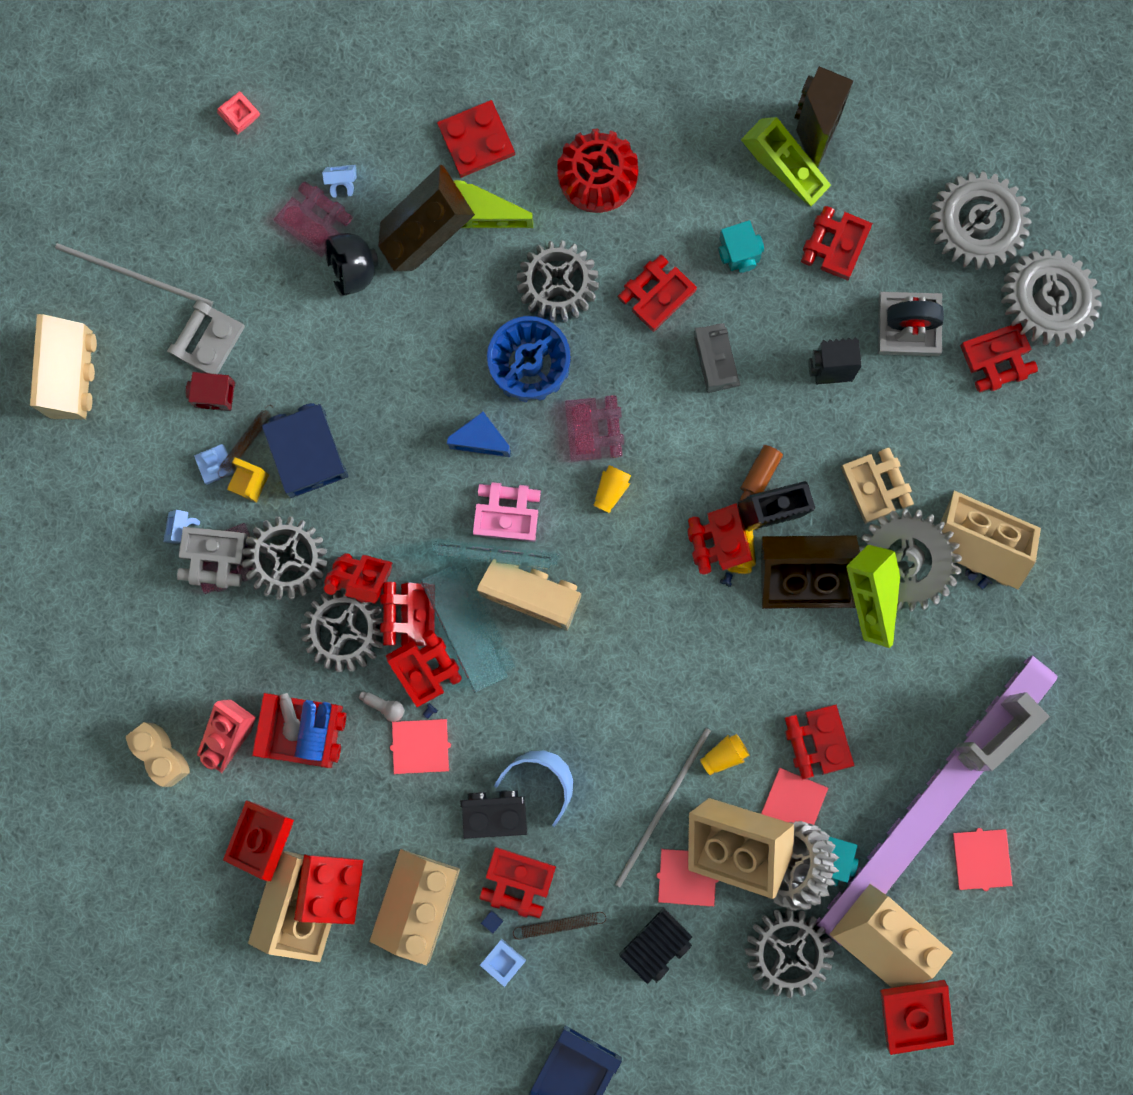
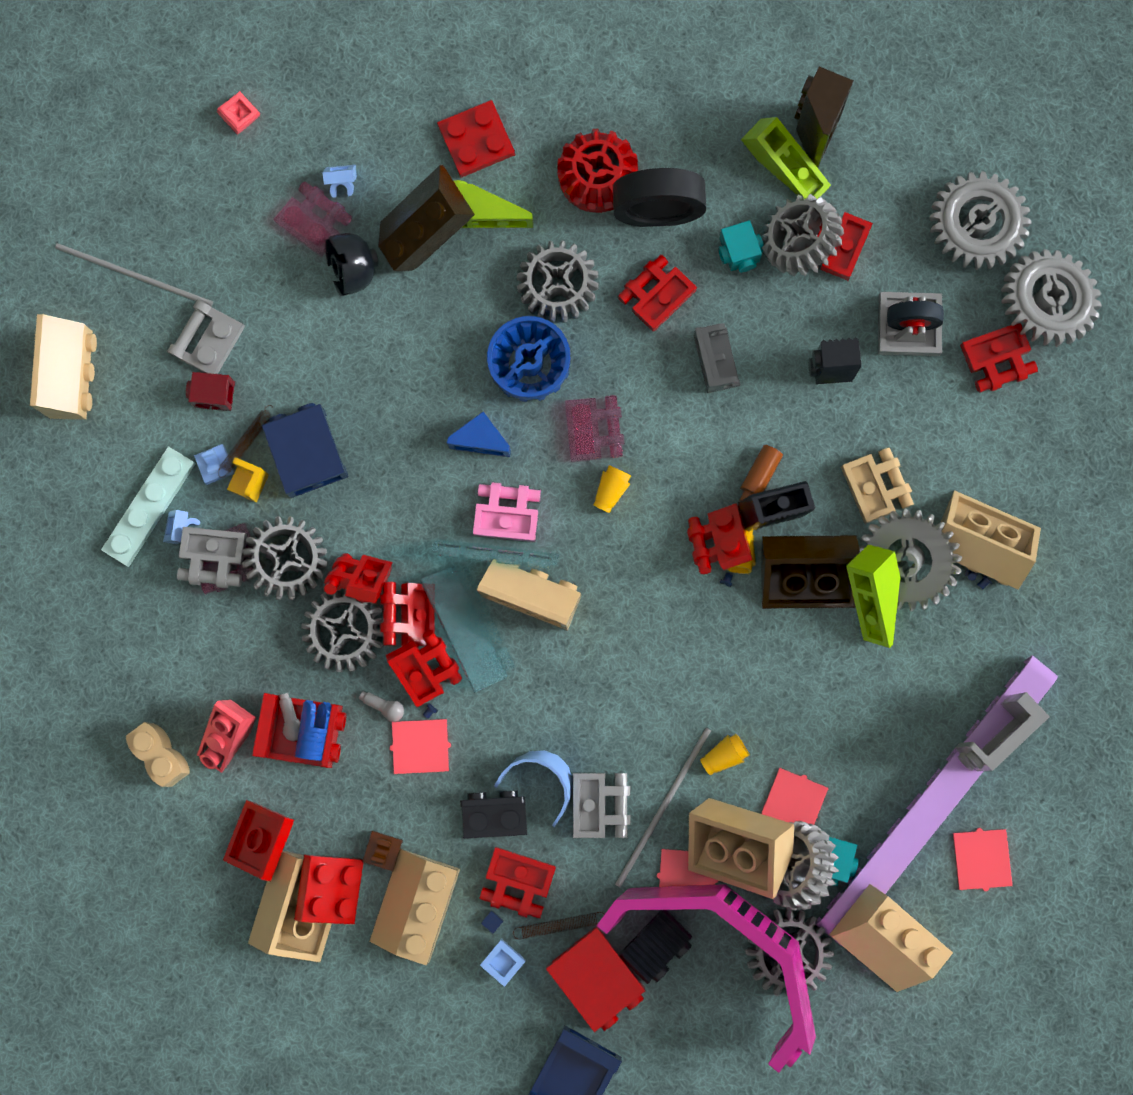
red plate [784,704,855,780] -> none
red plate [880,980,954,1055] -> none
none -> light aqua plate [101,446,196,567]
none -> reddish brown tile [362,831,403,871]
none -> red panel [546,926,646,1032]
none -> light grey plate [573,773,631,838]
none -> dark pink panel [597,884,816,1073]
none -> black tyre [613,168,706,227]
none -> light grey gear [761,194,844,277]

